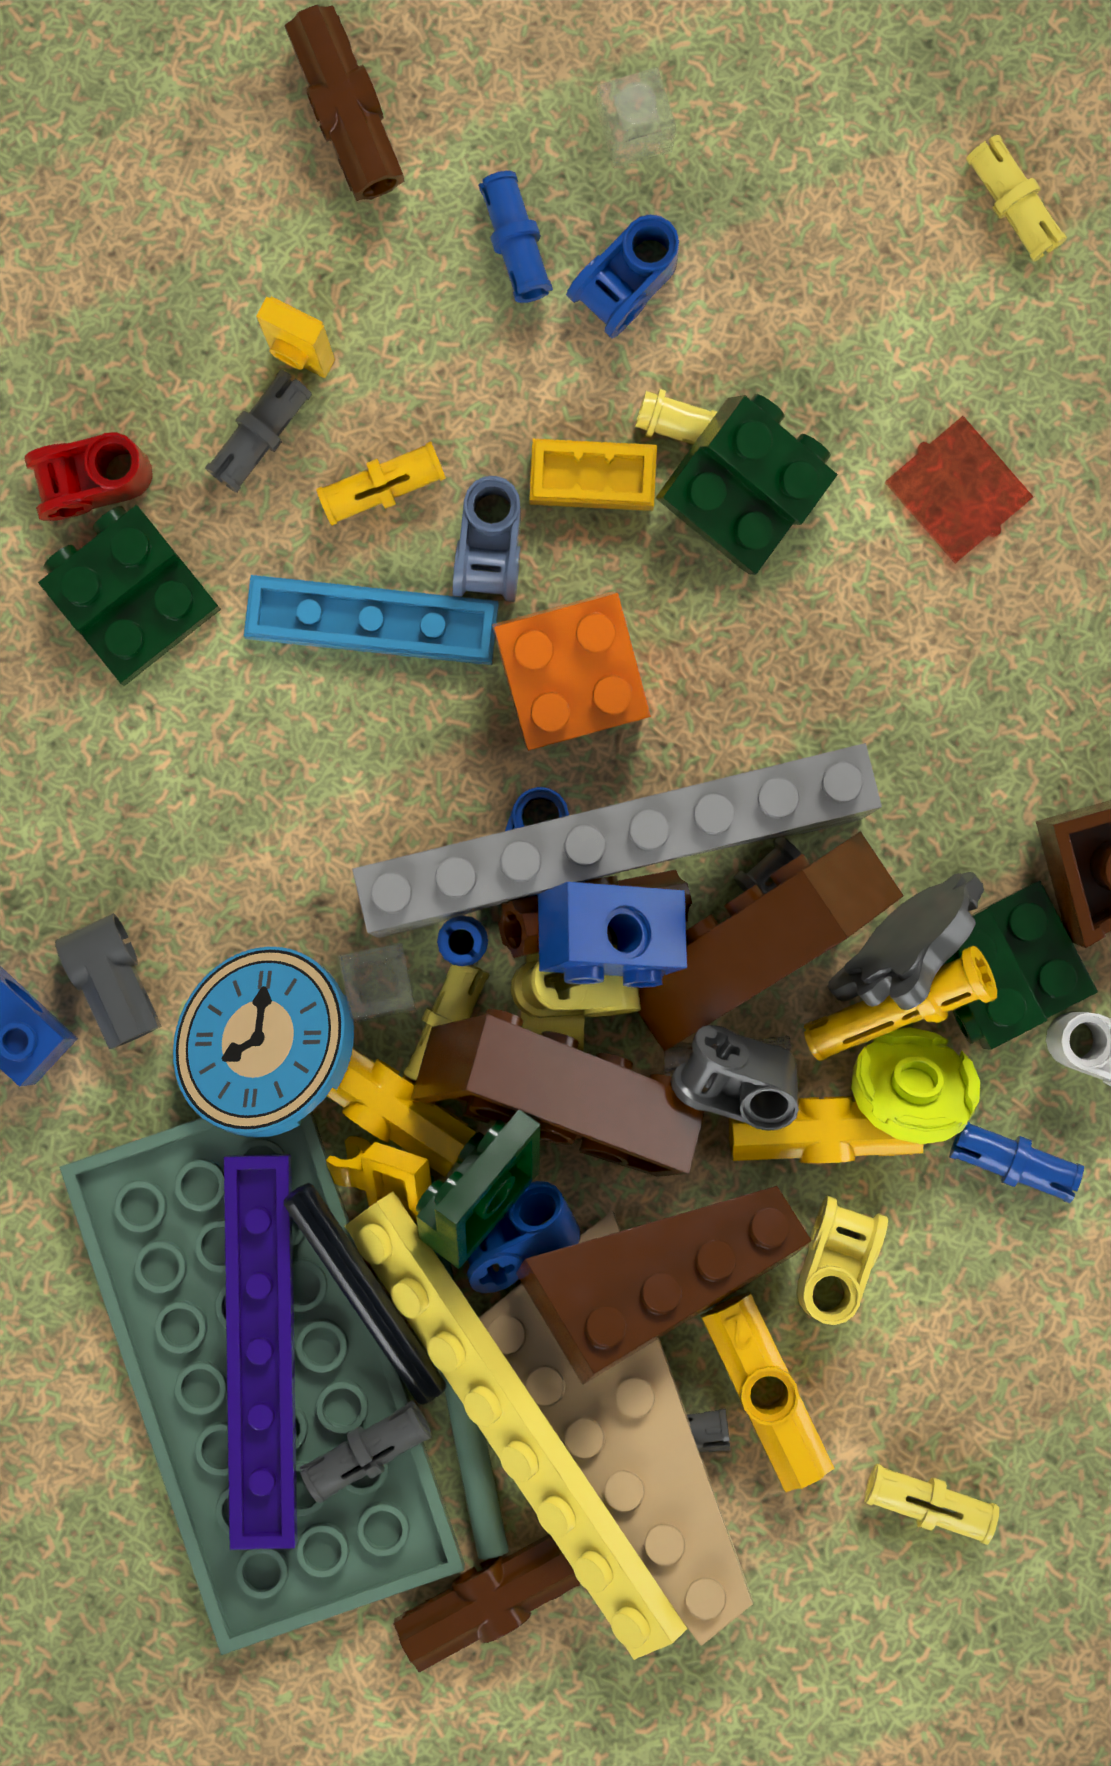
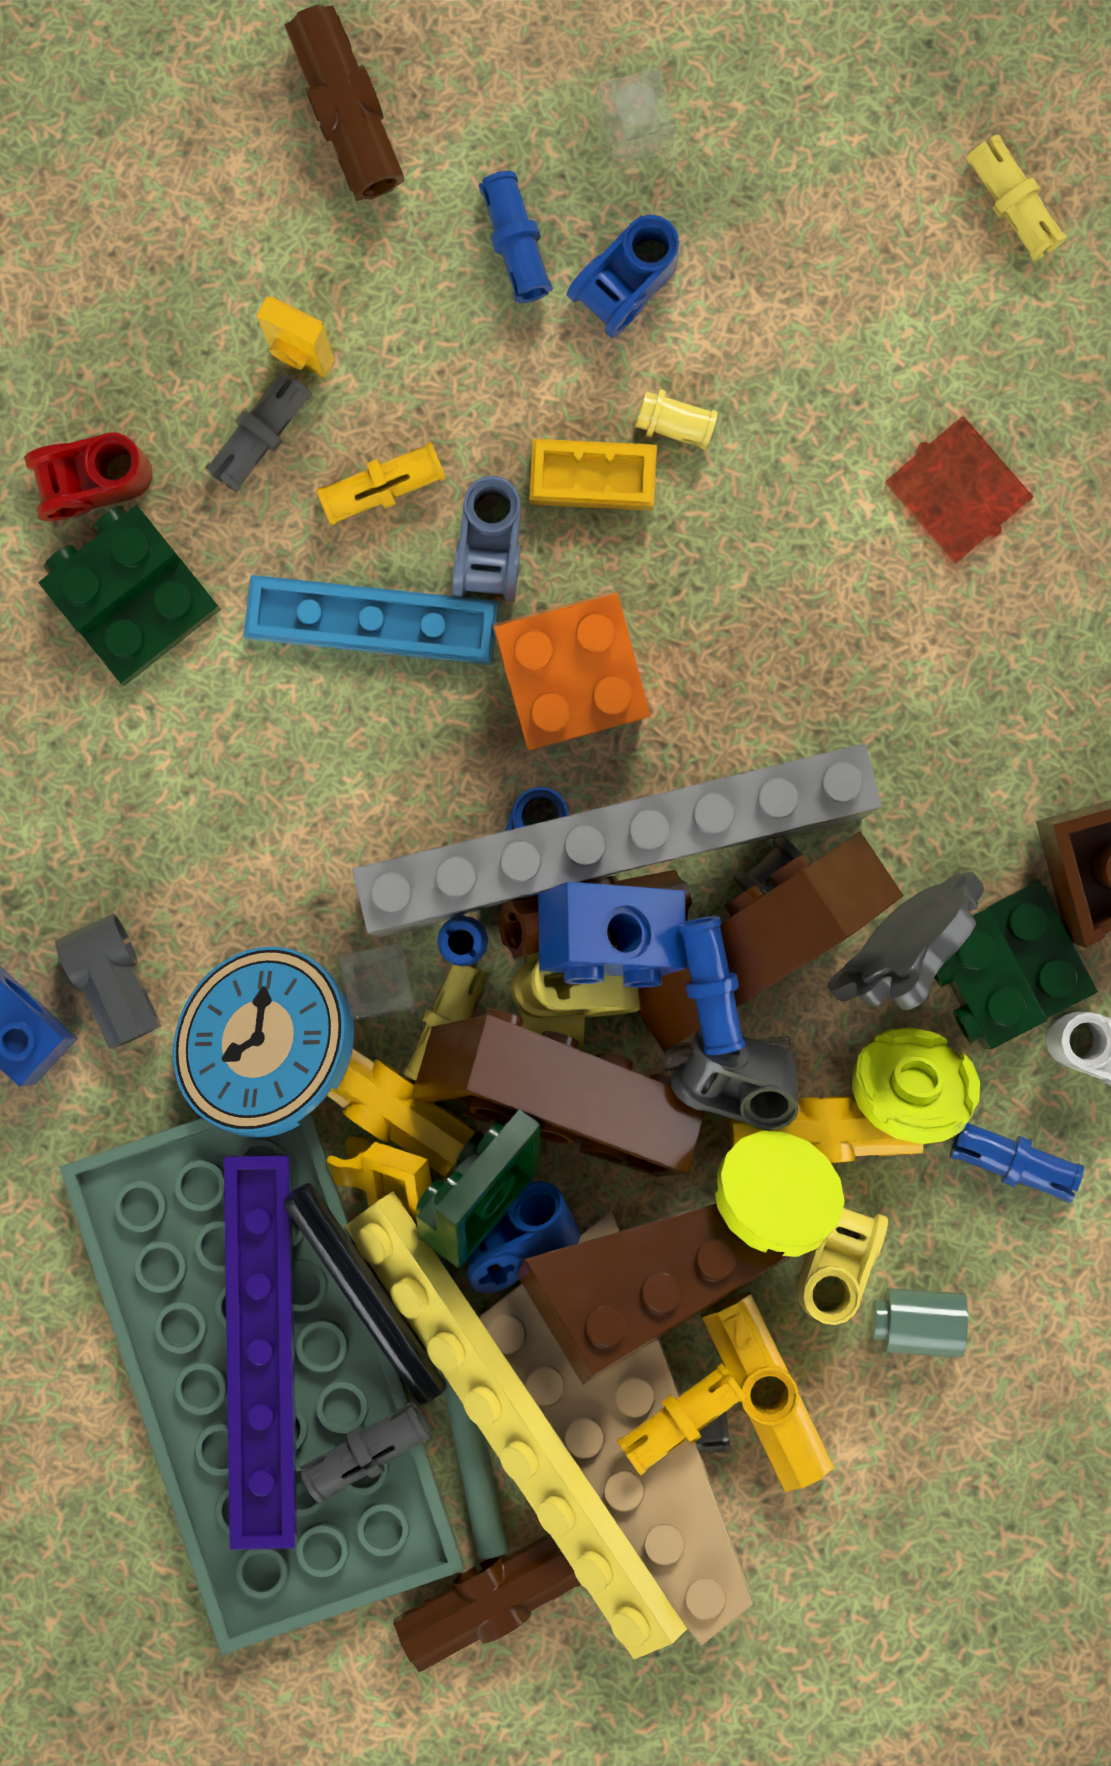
dark green plate [655,394,838,575] -> none
yellow pin [804,946,997,1061] -> none
light yellow pin [864,1464,999,1545] -> none
none -> yellow pin [616,1363,746,1476]
none -> blue pin [678,916,746,1055]
none -> neon yellow tile [715,1131,845,1257]
none -> sand green brick [871,1288,968,1358]

